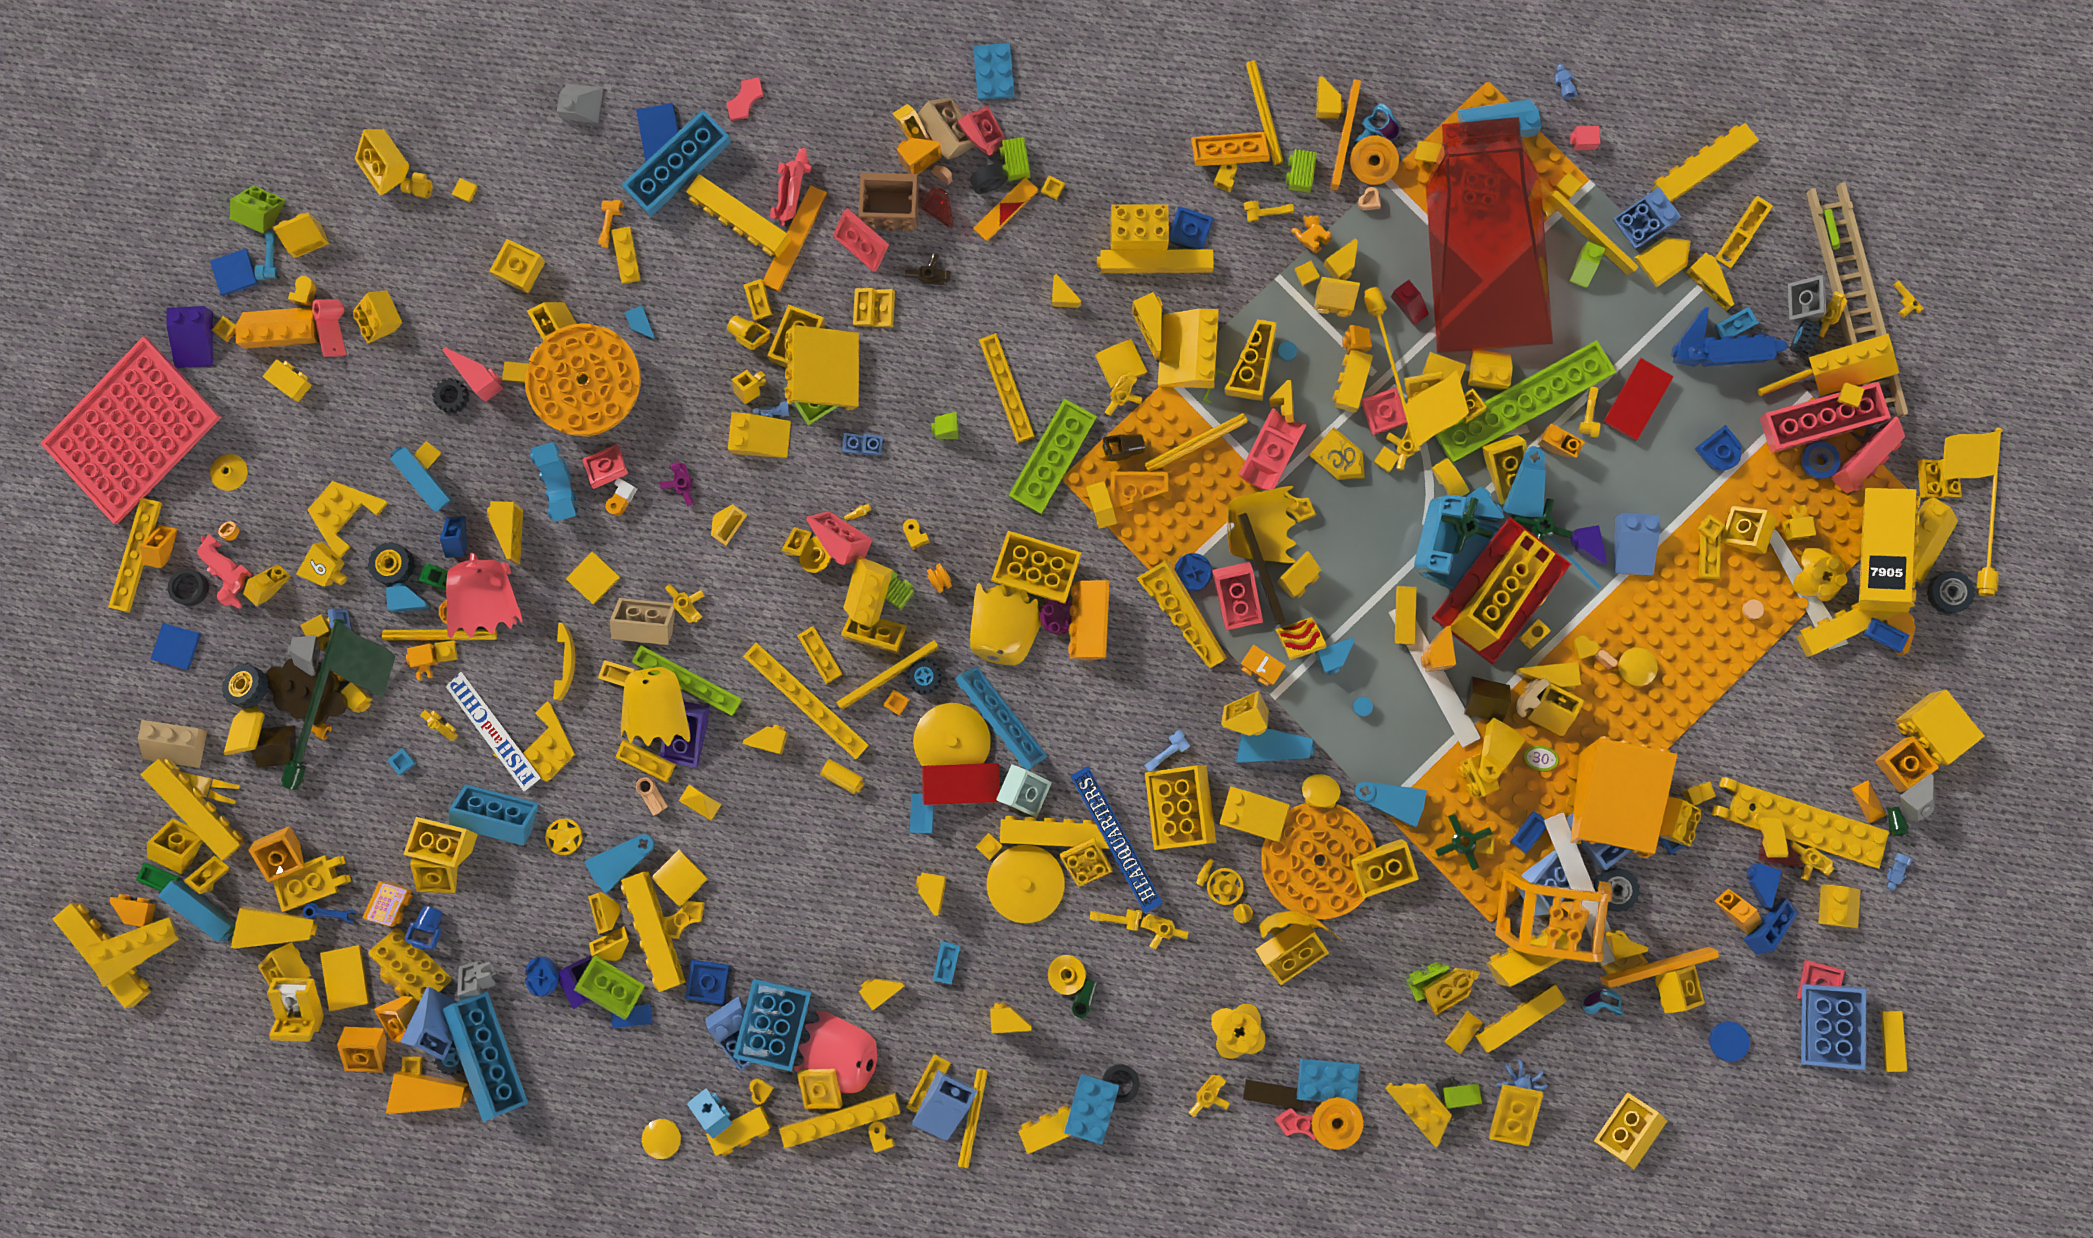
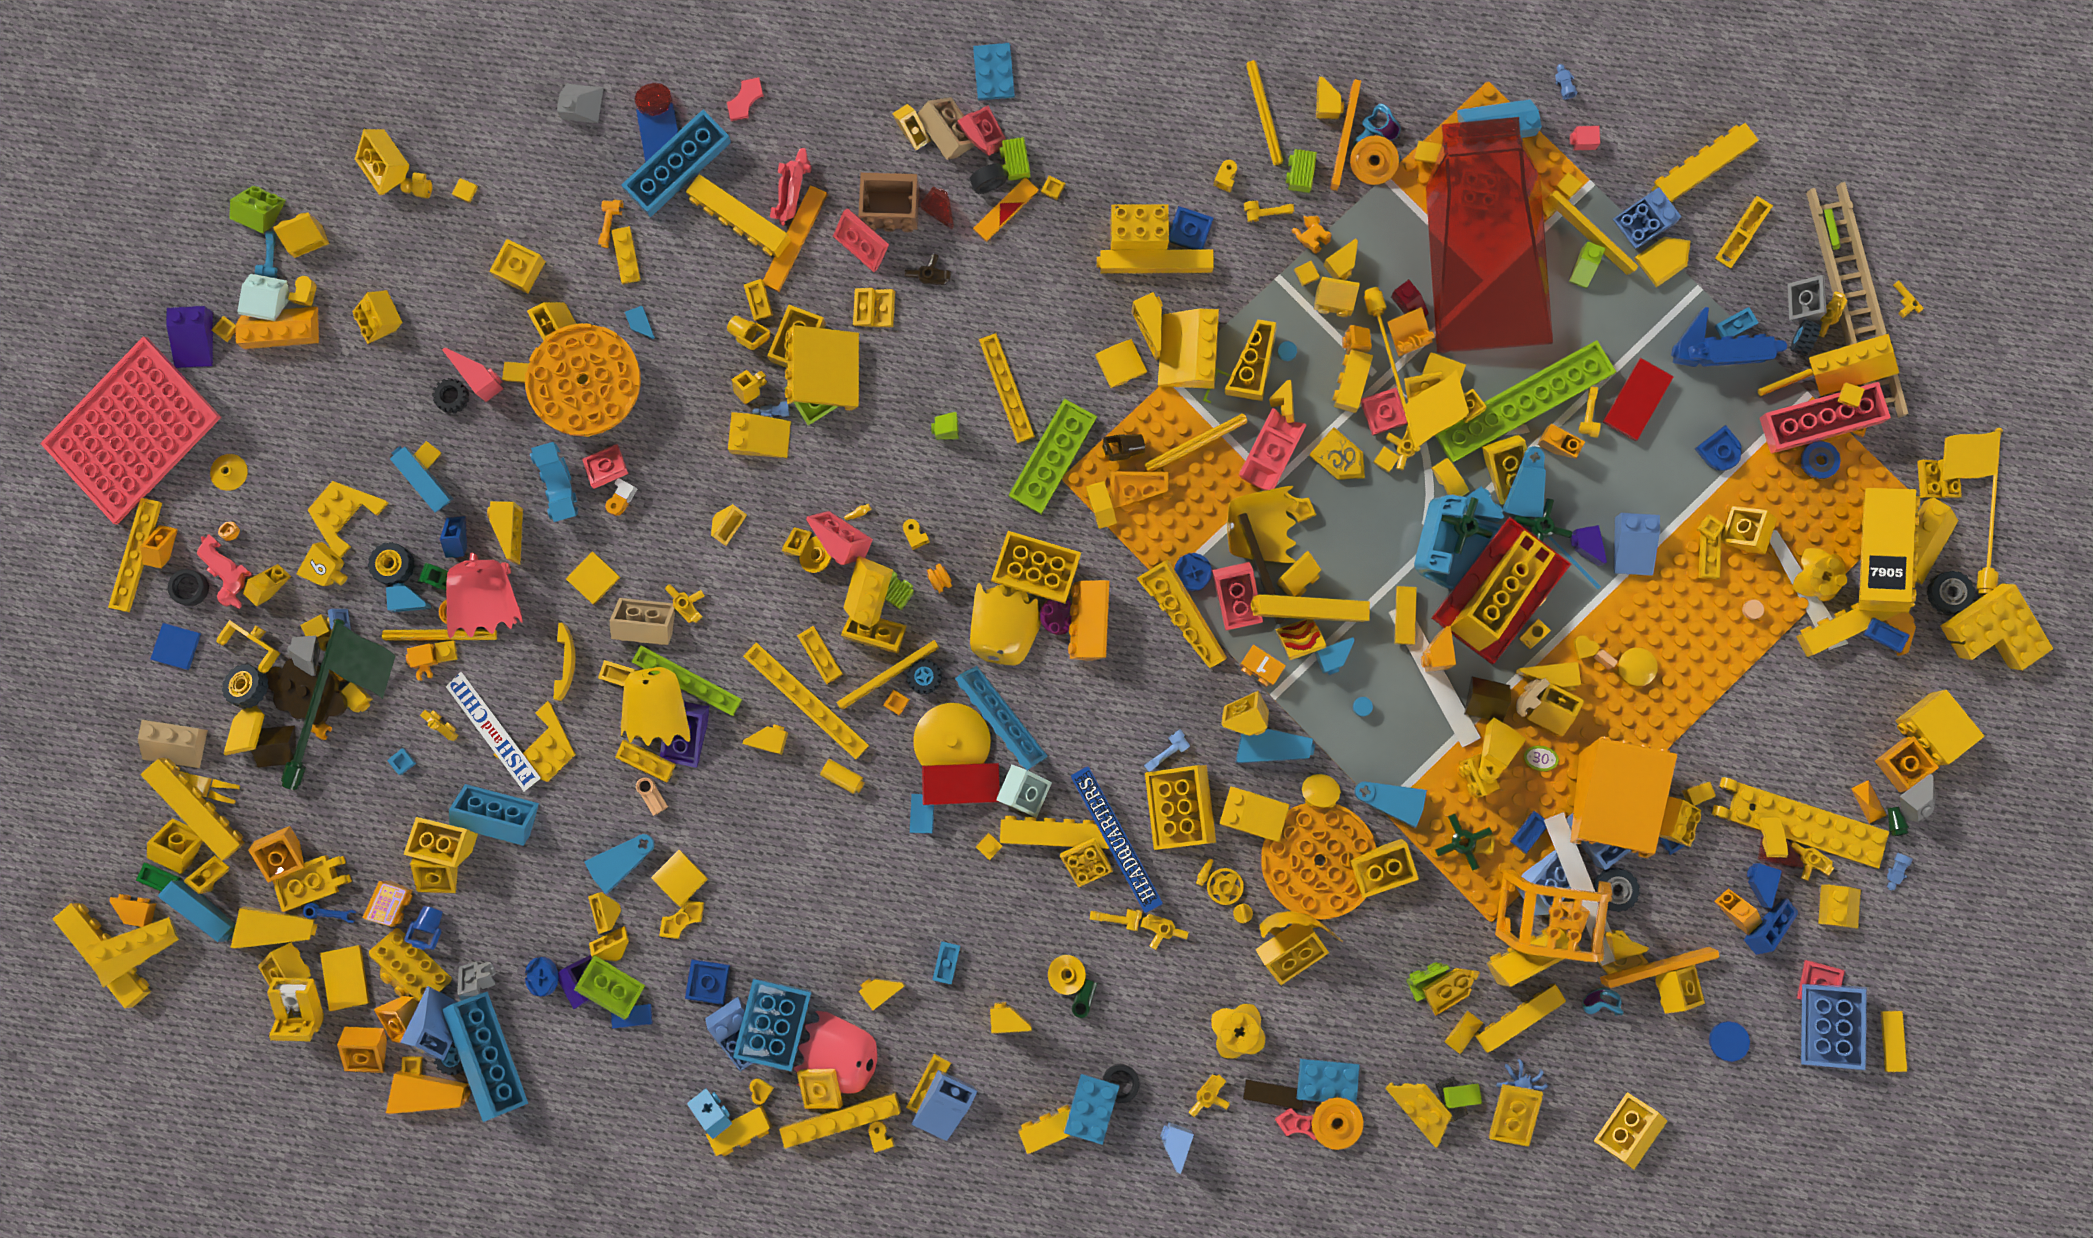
blue tile [210,248,258,296] -> none
yellow brick [262,359,312,402] -> none
coral door [312,299,347,357] -> none
yellow wheel [545,819,583,855] -> none
yellow brick [621,871,686,992] -> none
yellow dish [642,1119,681,1159] -> none
magenta piece [660,461,694,507] -> none
yellow slope [679,784,722,821] -> none
medium blue slope [842,433,883,456] -> none
light orange slope [896,138,942,175] -> none
yellow slope [915,872,947,916] -> none
light nougat tile [931,165,952,185] -> none
yellow axle [958,1068,988,1168] -> none
yellow dish [987,845,1065,923] -> none
yellow slope [1052,274,1081,308] -> none
yellow piece [1105,373,1142,416] -> none
light orange tile [1191,132,1270,166] -> none
light nougat tile [1358,187,1381,210] -> none
yellow slope [1467,349,1513,391] -> none
yellow slope [1685,253,1734,311] -> none
yellow brick [1783,505,1817,541] -> none
coral slope [1830,416,1905,494] -> none
none -> yellow piece [216,620,281,673]
none -> light aqua slope [237,274,289,321]
none -> clear red tile [634,83,672,116]
none -> light blue slope [1160,1122,1194,1174]
none -> yellow brick [1251,594,1370,622]
none -> light orange hinge [1387,307,1435,357]
none -> yellow piece [1940,583,2053,670]

